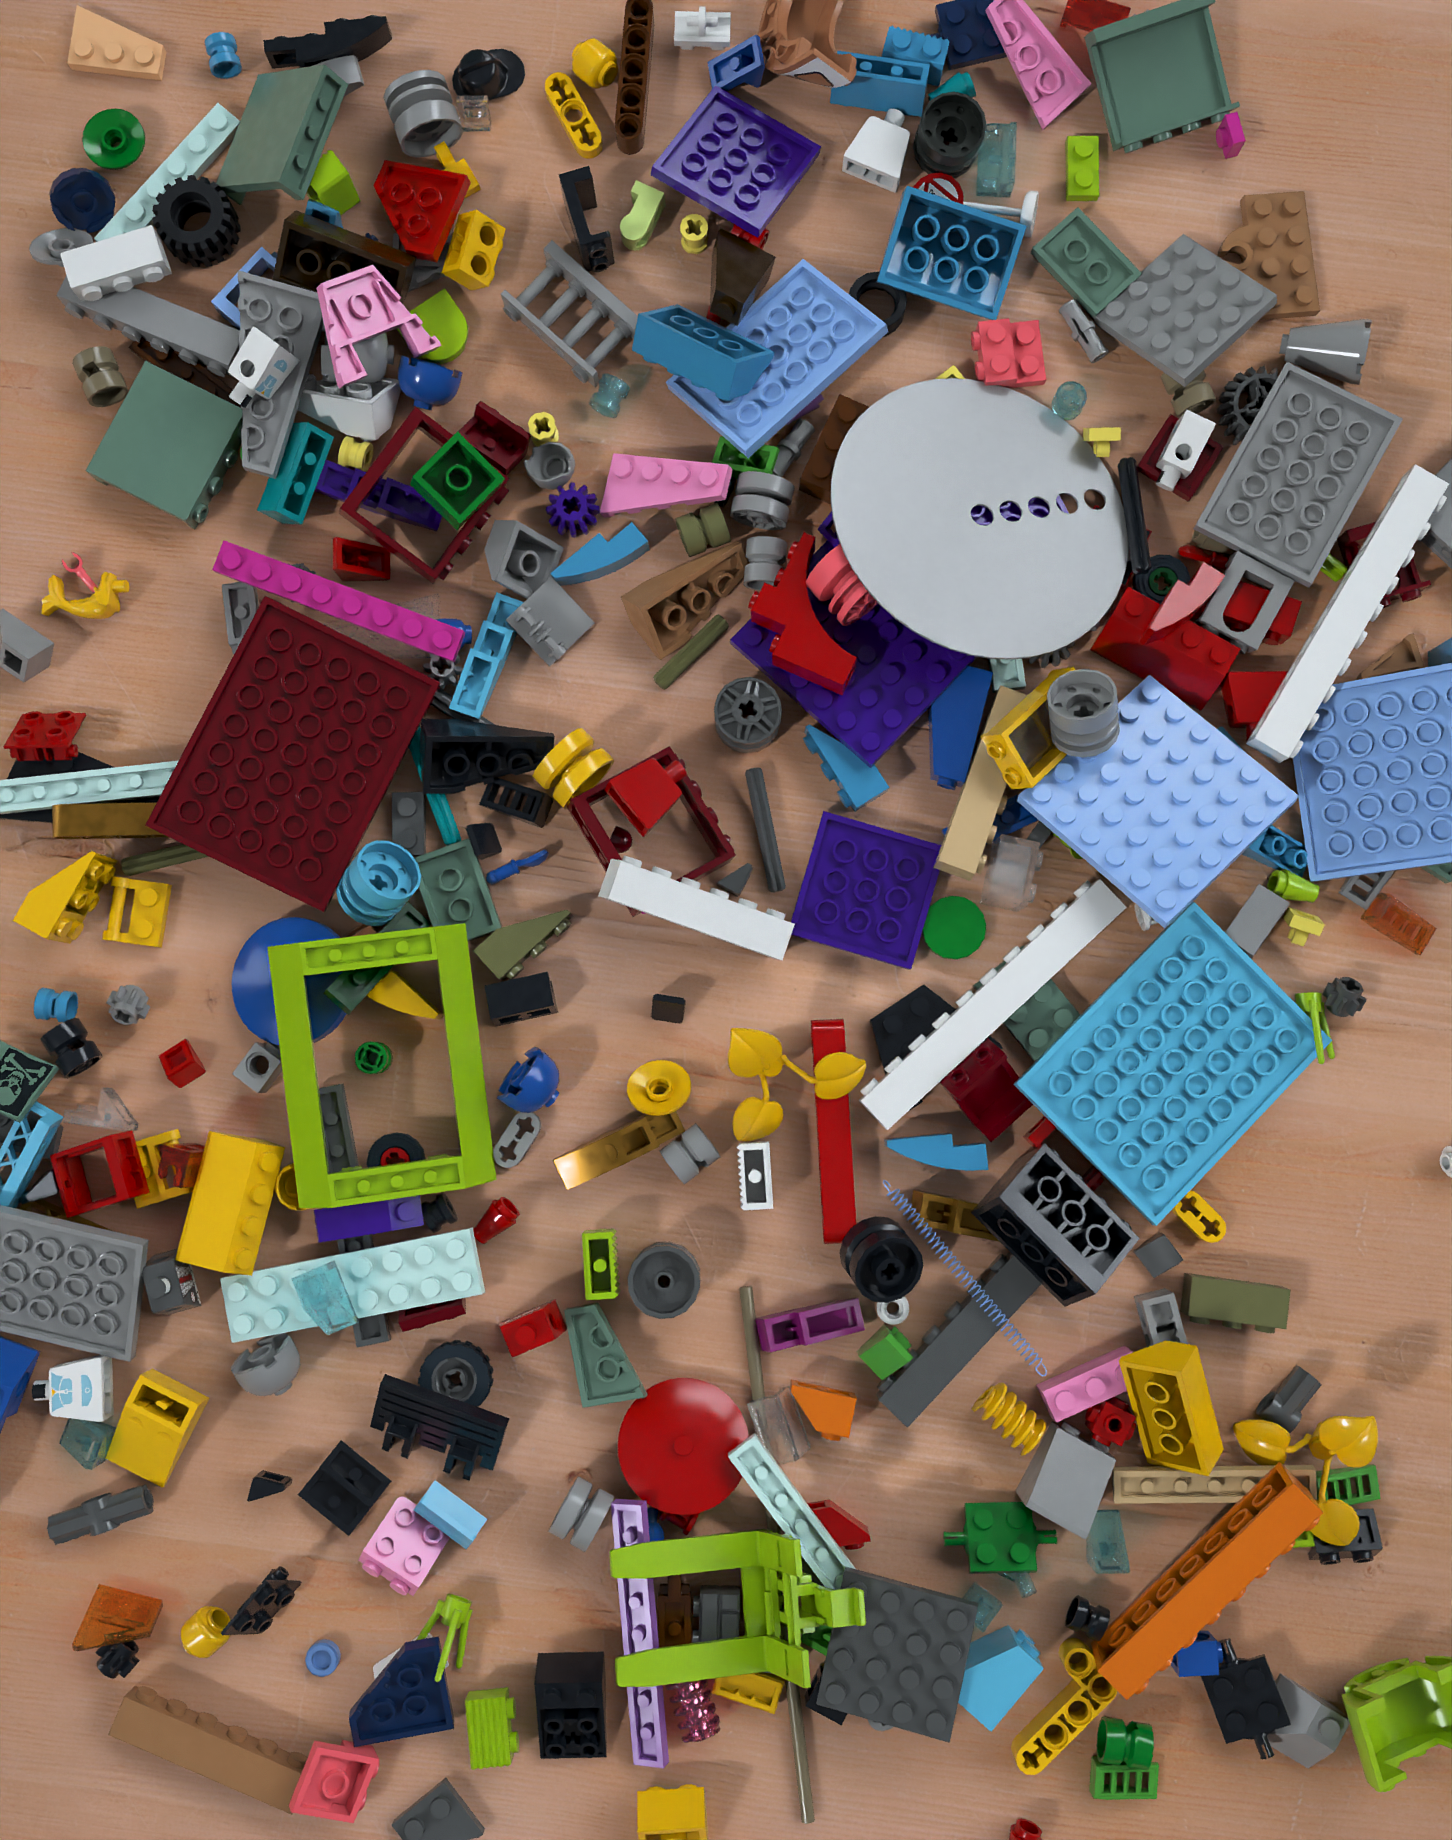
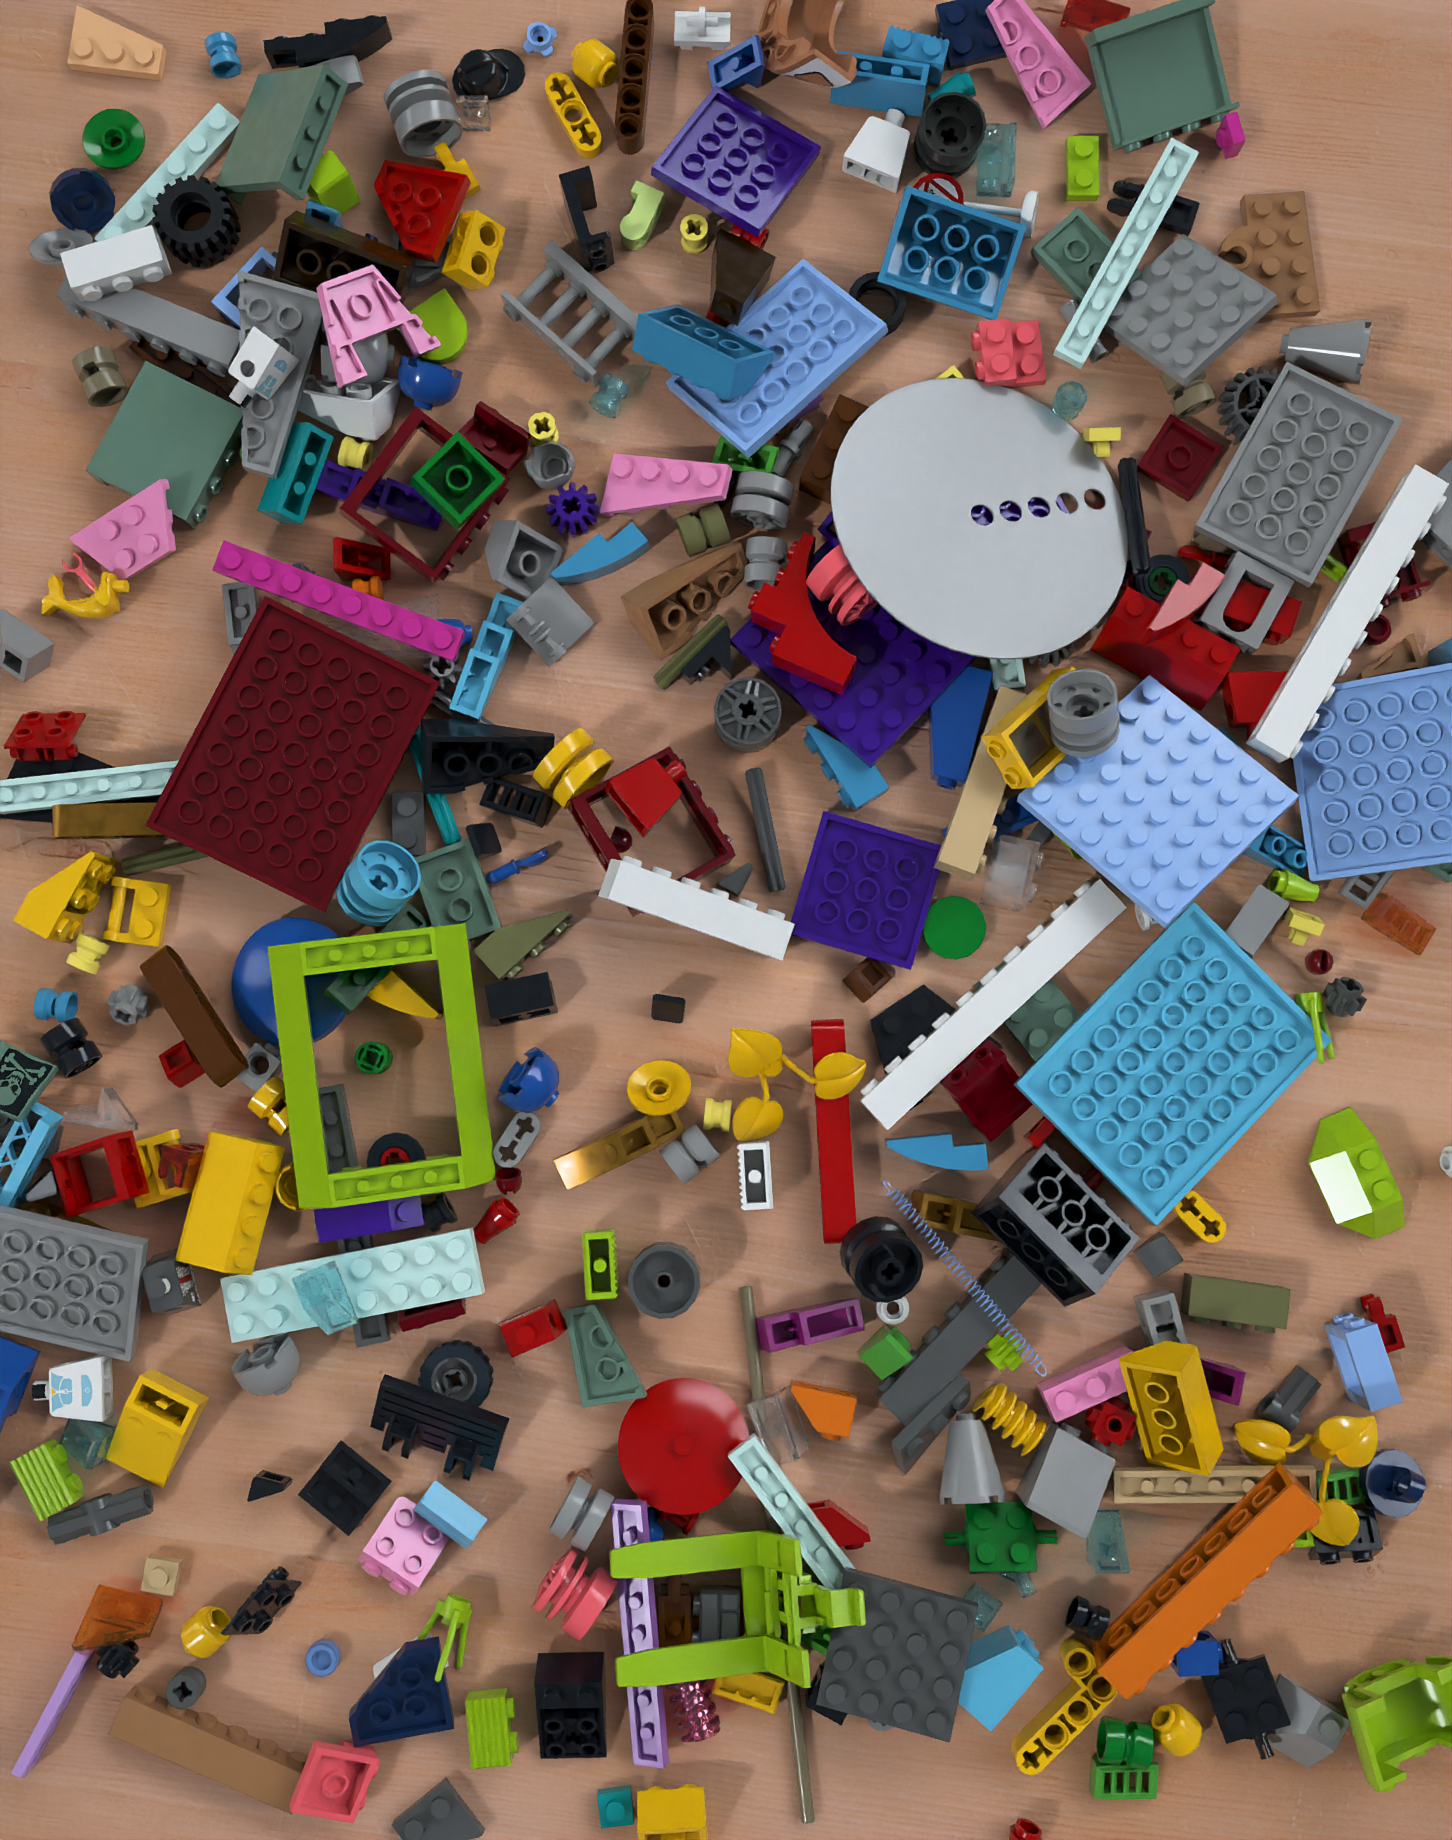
white torso [1156,410,1216,491] -> none
none -> lime brick [9,1438,84,1522]
none -> lavender tile [11,1641,97,1779]
none -> light yellow wheel [66,932,110,975]
none -> bright pink wing [70,479,176,580]
none -> reddish brown beam [140,945,249,1088]
none -> tan plate [140,1554,183,1596]
none -> dark grey wheel [166,1666,206,1709]
none -> yellow wheel [248,1076,290,1137]
none -> orange wheel [352,576,384,600]
none -> dark red hinge [495,1167,522,1195]
none -> light blue plate [523,22,557,57]
none -> coral wheel [531,1547,617,1641]
none -> teal plate [597,1785,635,1829]
none -> black slope [681,625,731,685]
none -> light yellow wheel [703,1098,732,1132]
none -> reddish brown slope [843,958,892,1003]
none -> dark grey wing [891,1373,971,1475]
none -> light grey cone [939,1413,1006,1505]
none -> lime gear [984,1331,1024,1371]
none -> light aqua plate [1053,138,1199,369]
none -> black hinge [1107,180,1200,236]
none -> yellow head [1151,1703,1202,1757]
none -> magenta slope [1200,1358,1246,1406]
none -> dark red hinge [1305,949,1334,975]
none -> lime wedge [1307,1107,1405,1240]
none -> light blue window [1324,1312,1403,1412]
none -> dark blue tile [1358,1448,1426,1518]
none -> red plate [1360,1293,1405,1353]
none -> dark red plate [1363,614,1391,646]

